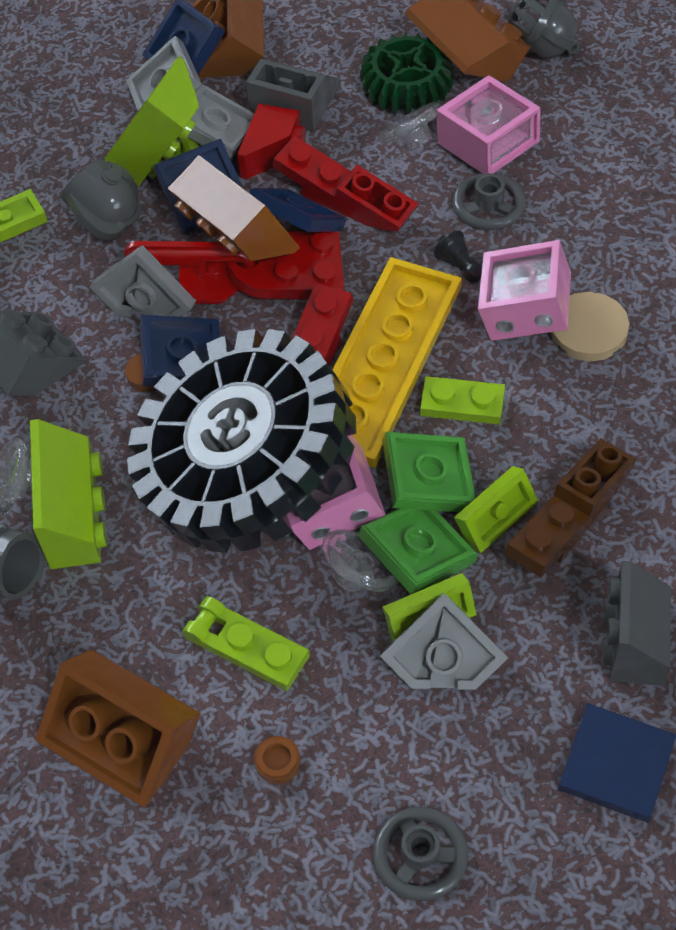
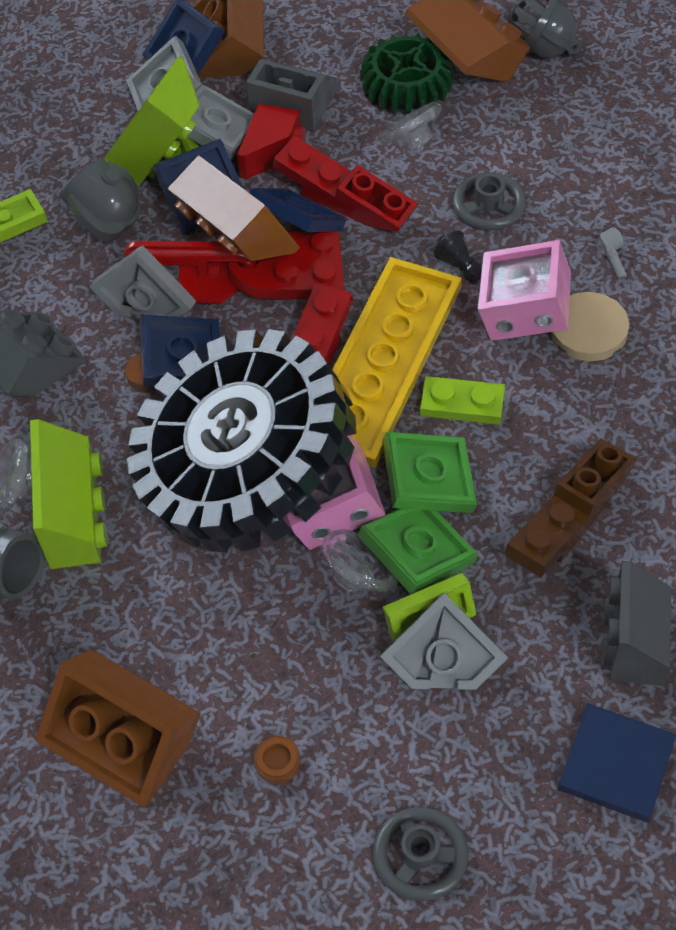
lime plate [182,596,310,691] -> none
bright pink piece [436,75,540,174] -> none
lime plate [454,466,539,554] -> none
none -> light grey hand [596,227,627,280]

